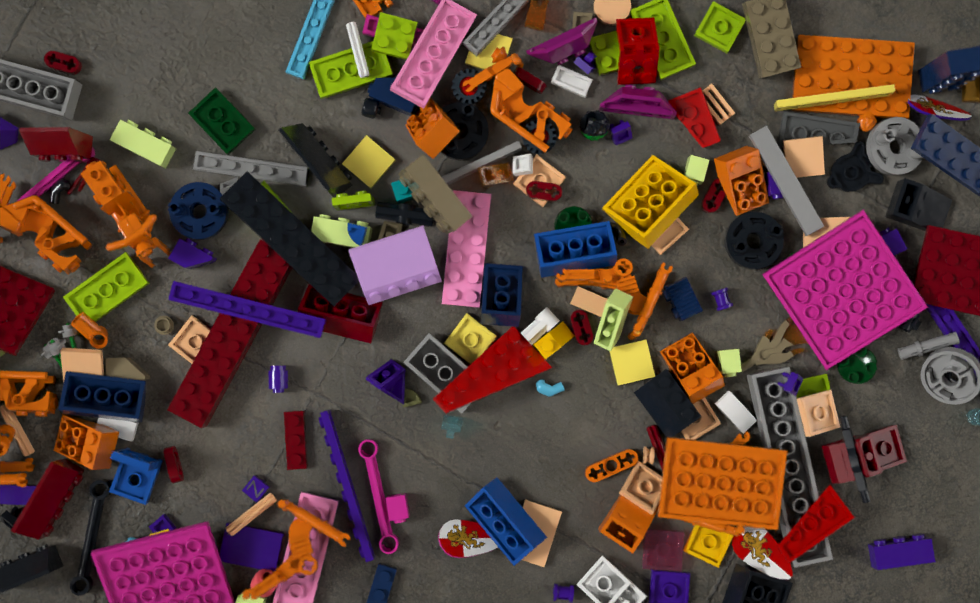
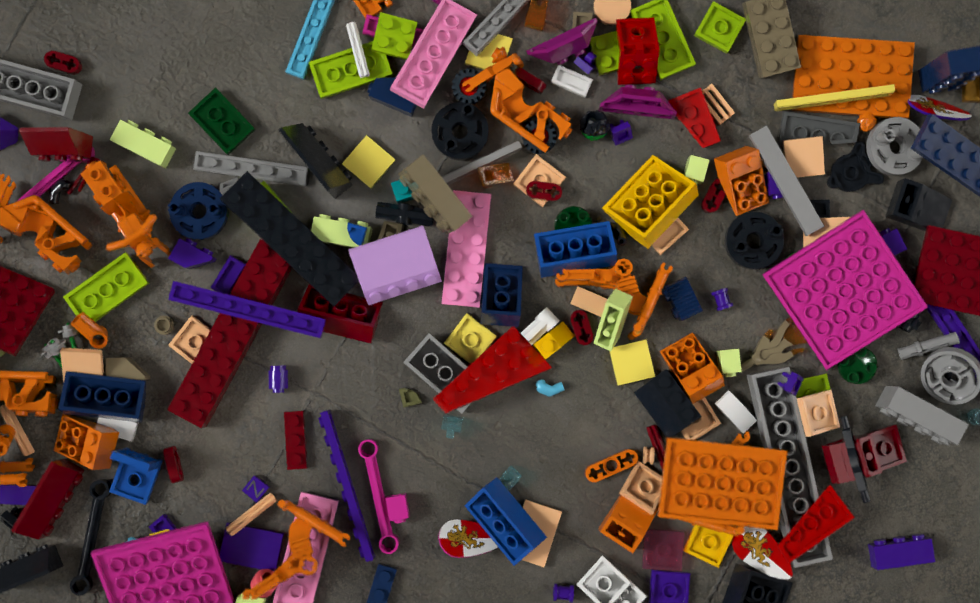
lime plate [331,191,375,211] -> none
black piece [361,98,381,119] -> none
dark purple slope [366,359,406,404] -> none
orange slope [405,98,460,159] -> none
white tile [513,154,533,176] -> none
none -> dark purple tile [210,255,246,295]
none -> clear light blue slope [499,465,522,490]
none -> black plate [810,200,830,218]
none -> light grey brick [875,386,969,446]

